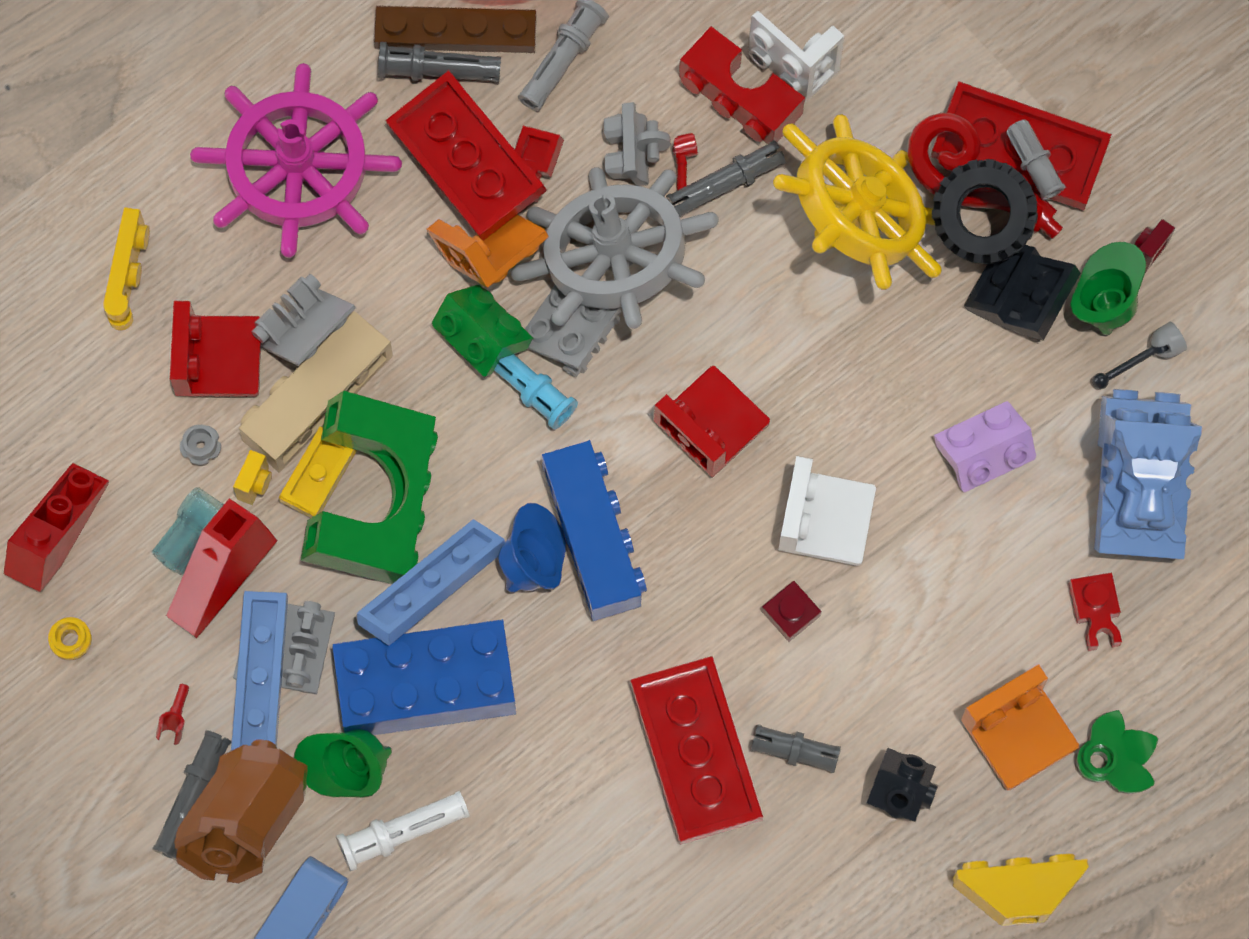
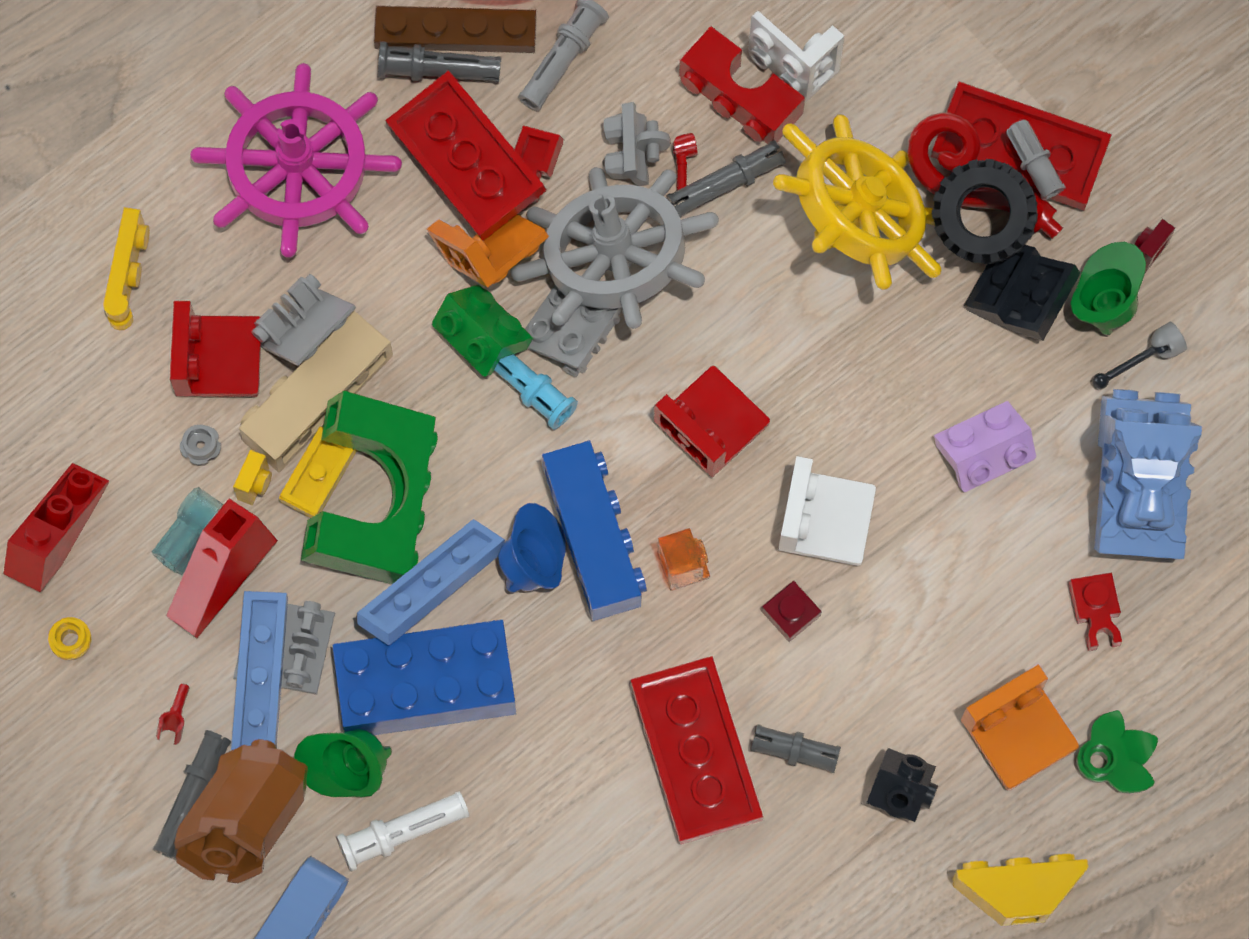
none -> clear orange brick [657,528,711,591]

